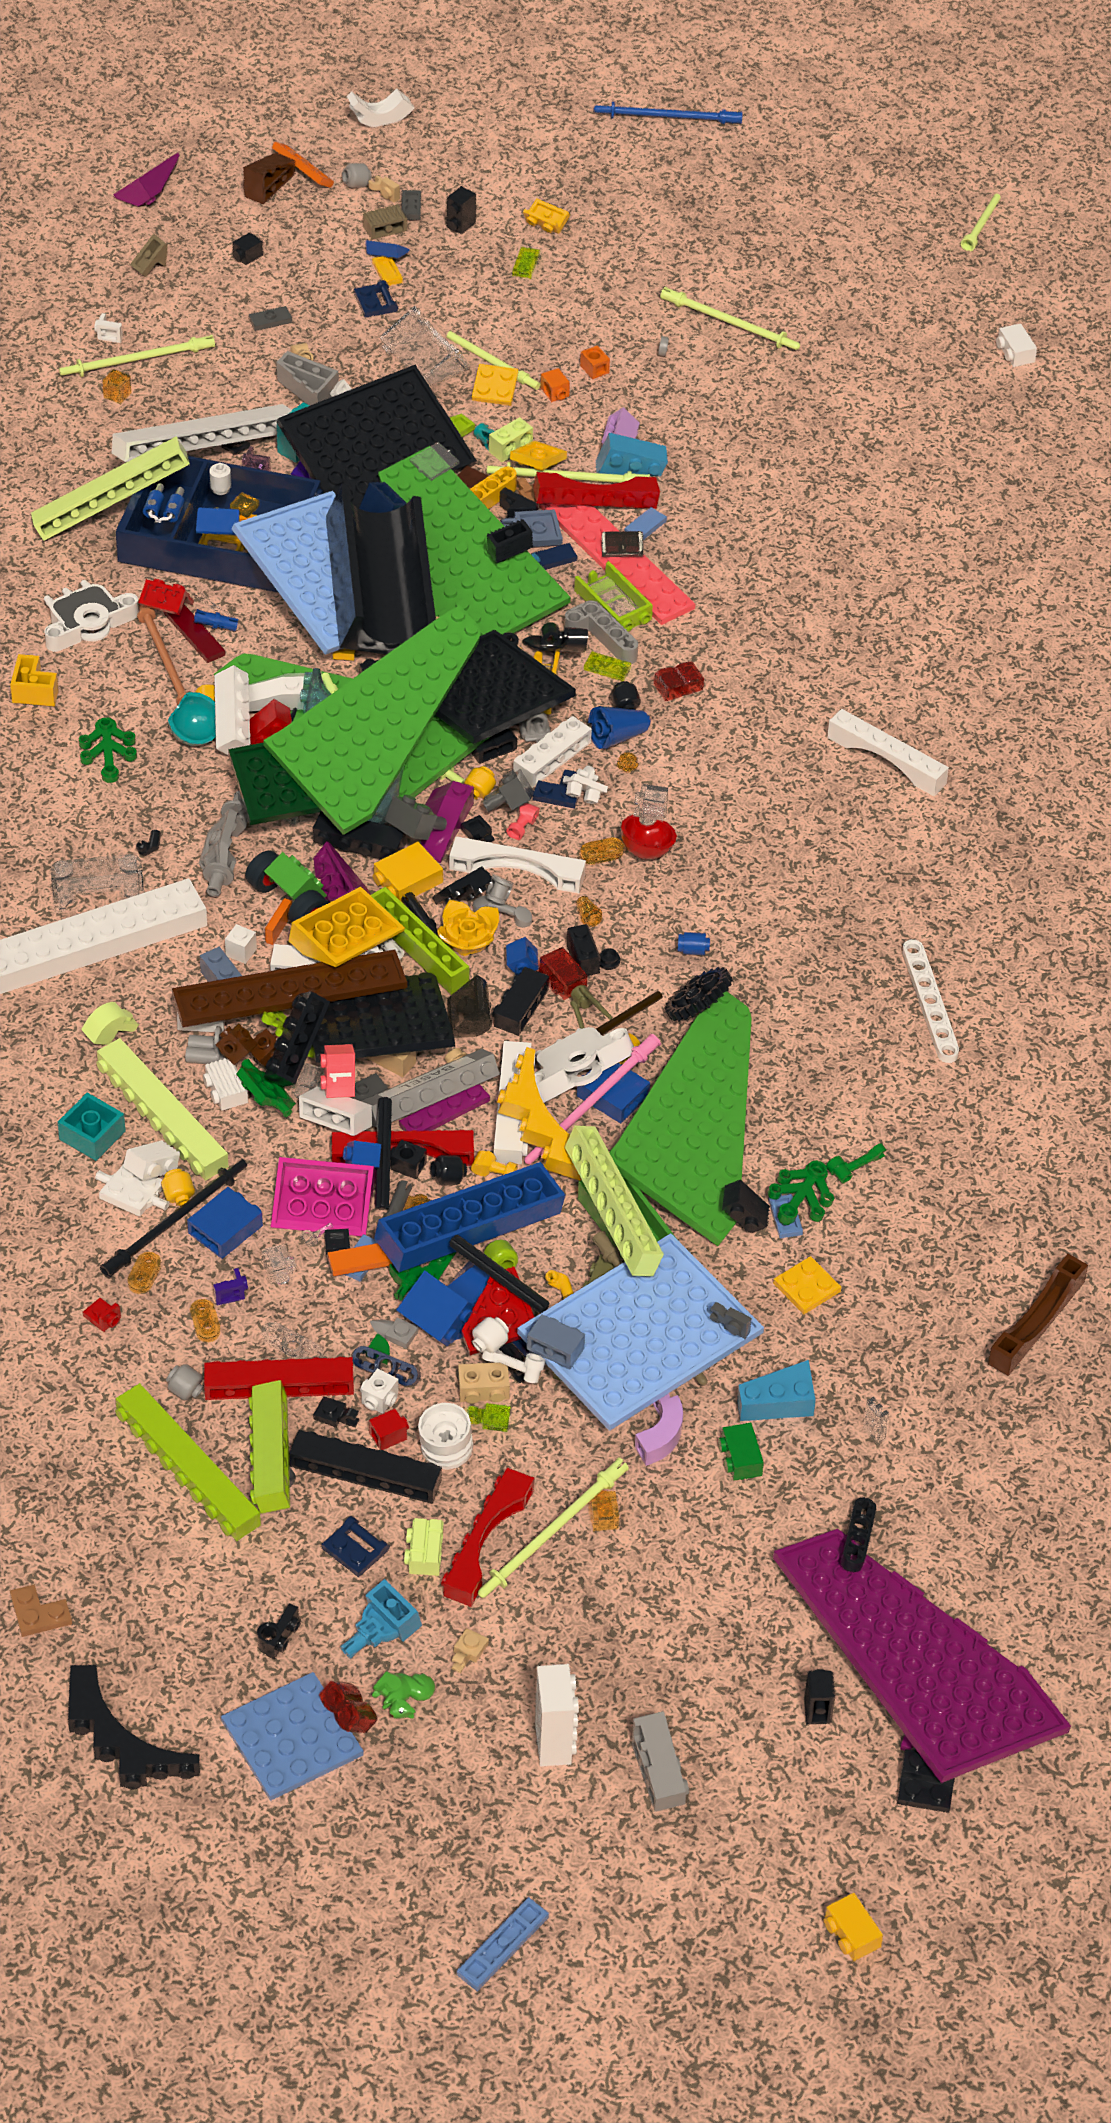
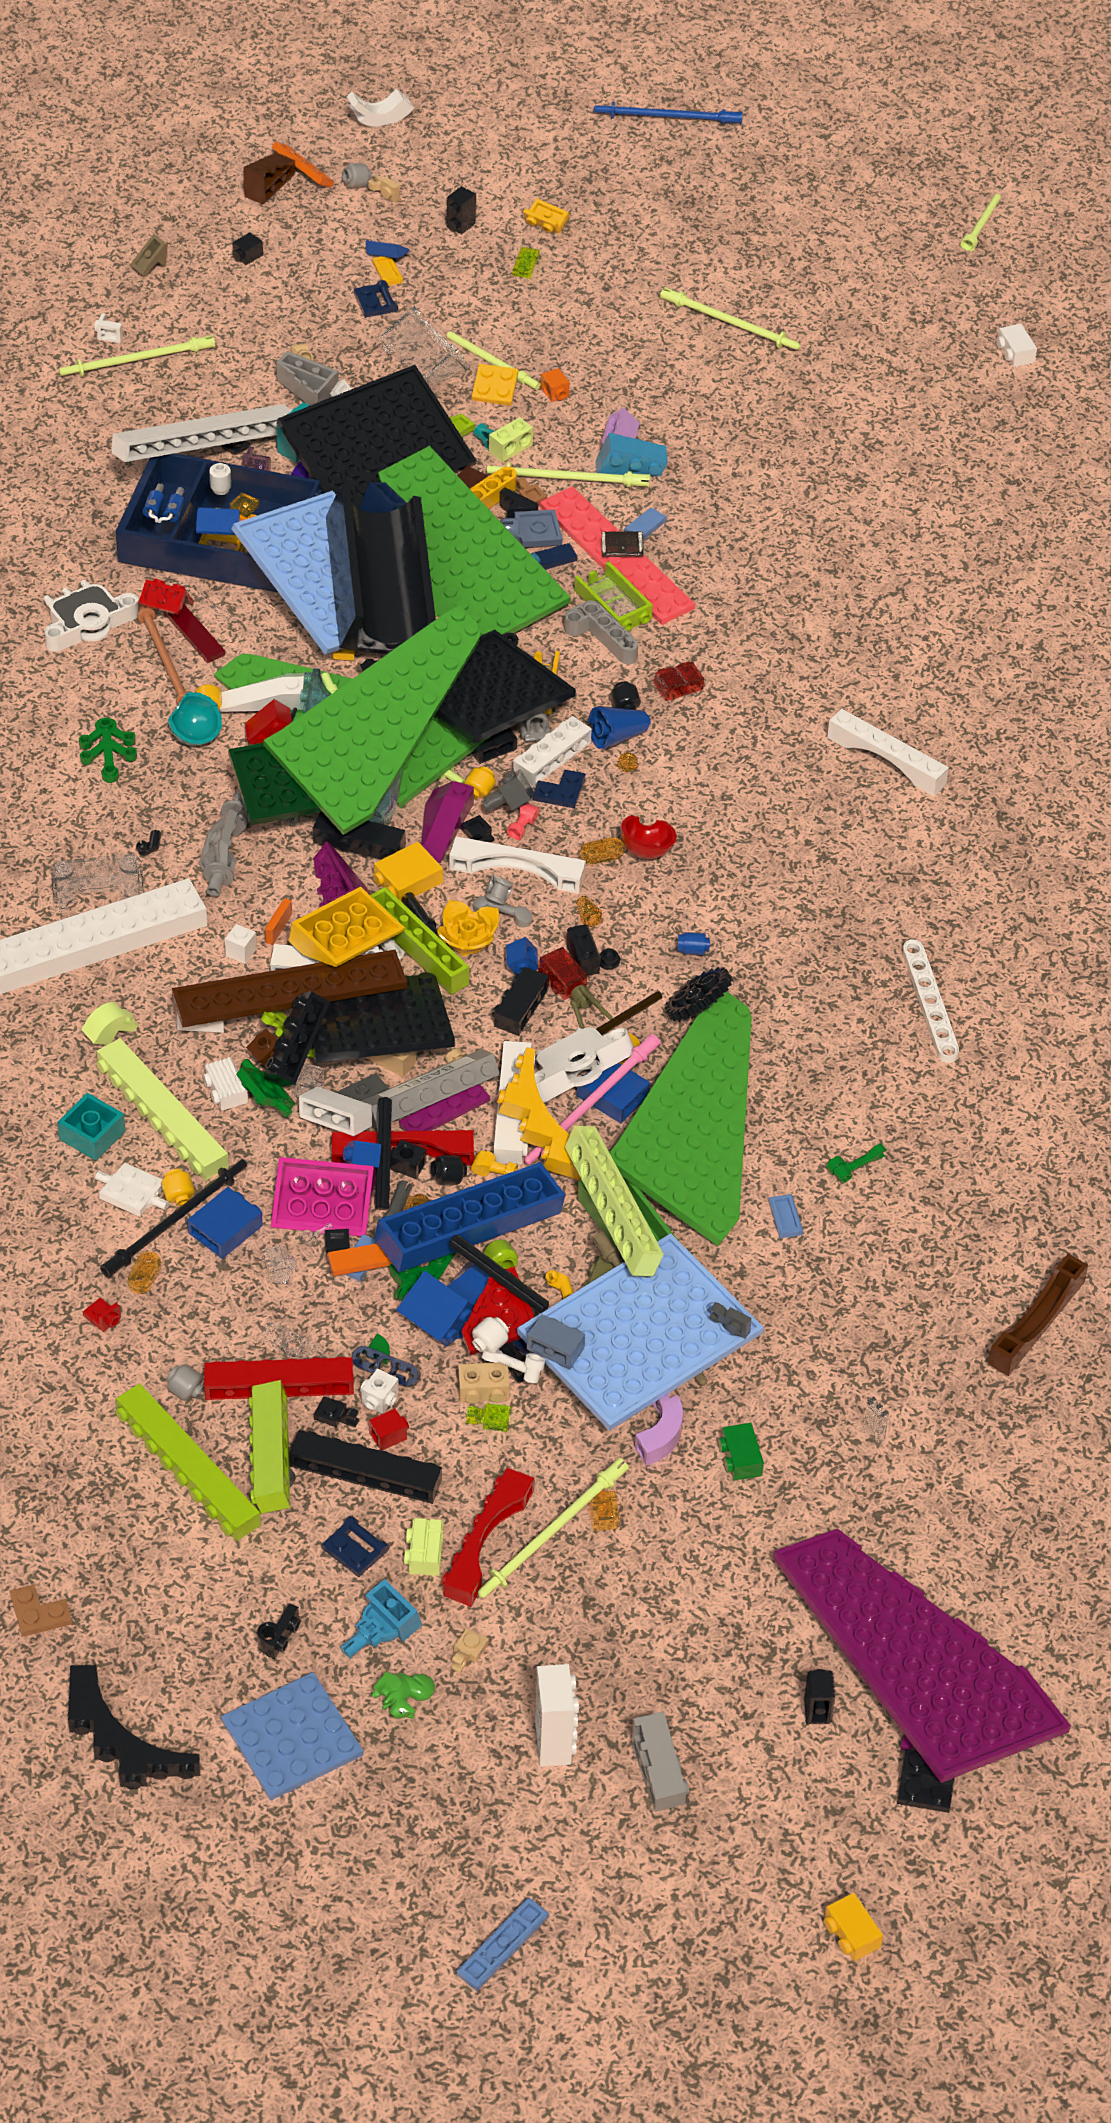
yellow brick [10,654,59,706] -> none
yellowish green brick [31,436,190,540] -> none
clear yellow brick [102,369,132,404] -> none
magenta wedge [113,152,180,206] -> none
white brick [123,1140,180,1181] -> none
light grey piece [185,1026,226,1064] -> none
clear yellow plate [190,1299,220,1342] -> none
blue pin [194,609,238,632] -> none
sand blue brick [200,946,242,982] -> none
dark purple bracket [213,1268,248,1306] -> none
white brick [214,665,250,755] -> none
reddish brown brick [215,1023,258,1065] -> none
brick [245,850,329,922] -> none
dark grey plate [249,306,292,331] -> none
clear red brick [319,1681,378,1733] -> none
coral brick [320,1044,355,1098] -> none
dark tan brick [363,204,407,240] -> none
light grey plate [370,1318,419,1349] -> none
dark grey brick [385,794,447,840] -> none
dark grey plate [402,190,421,220] -> none
clear piece [410,442,459,481] -> none
white wheel [418,1403,473,1470] -> none
black plate [432,866,492,905] -> none
clear smoke brick [447,975,493,1037] -> none
black brick [487,519,533,563] -> none
yellow plate [510,440,567,471] -> none
black panel [523,622,588,653] -> none
red arch [533,472,660,509] -> none
white hips [563,765,608,804] -> none
orange brick [580,345,610,380] -> none
clear neon green tile [584,651,631,681] -> none
clear brick [634,784,668,825] -> none
light grey tile [658,336,669,357] -> none
black brick [722,1180,770,1233] -> none
dark azure wedge [737,1360,816,1421] -> none
green plant [767,1160,835,1225] -> none
yellow plate [773,1256,841,1315] -> none
black beam [840,1497,877,1572] -> none

